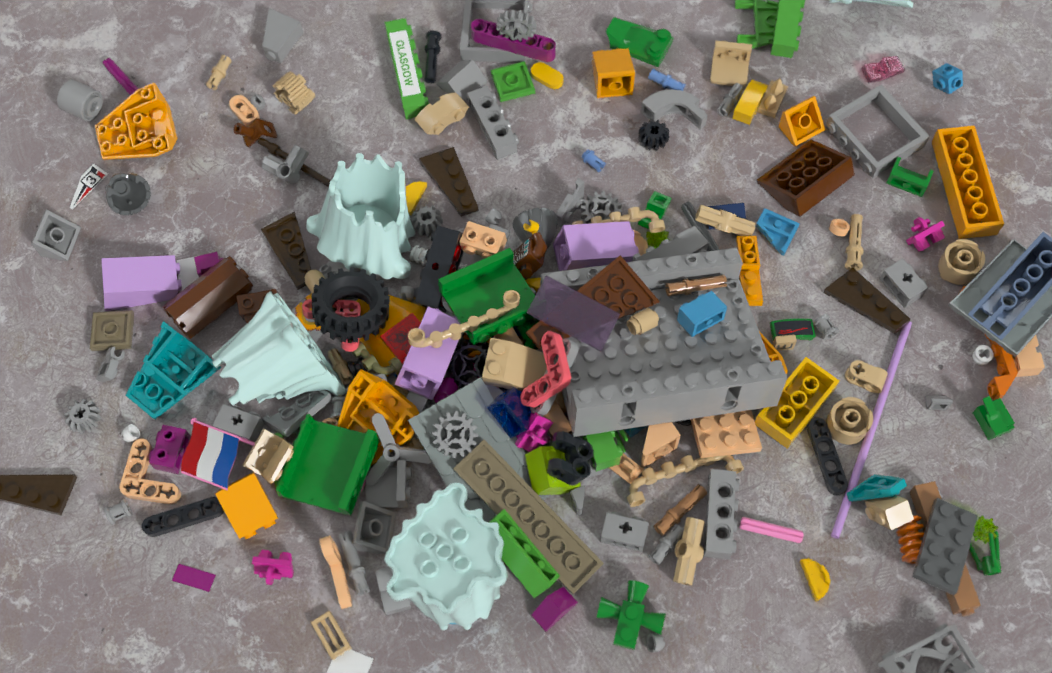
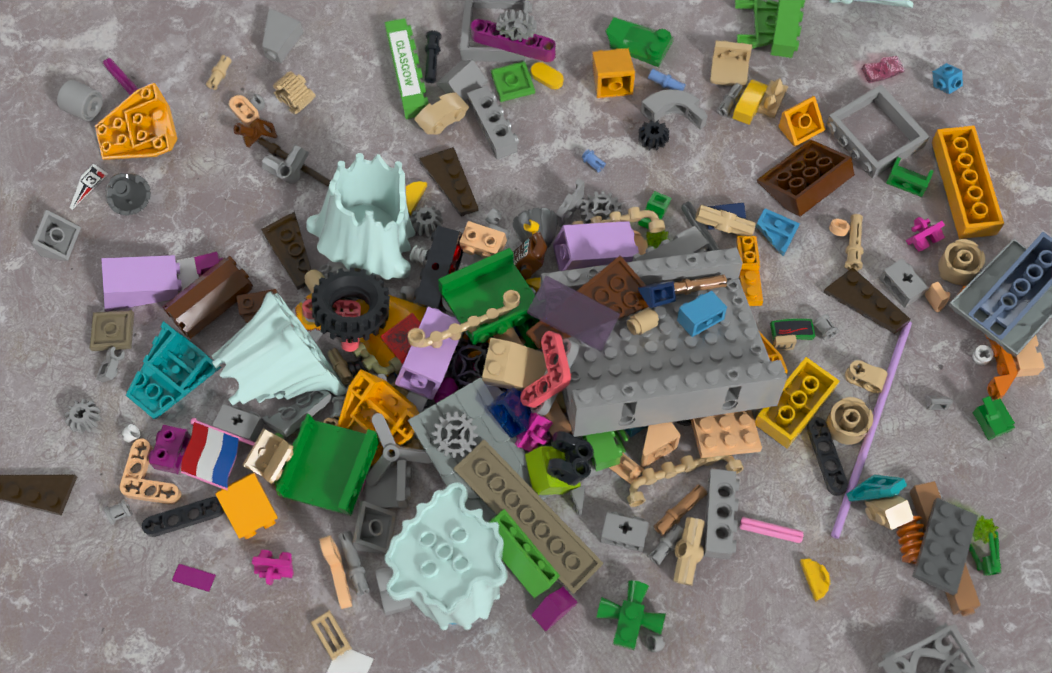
none -> dark blue slope [638,281,676,308]
none -> light nougat tile [925,282,950,312]

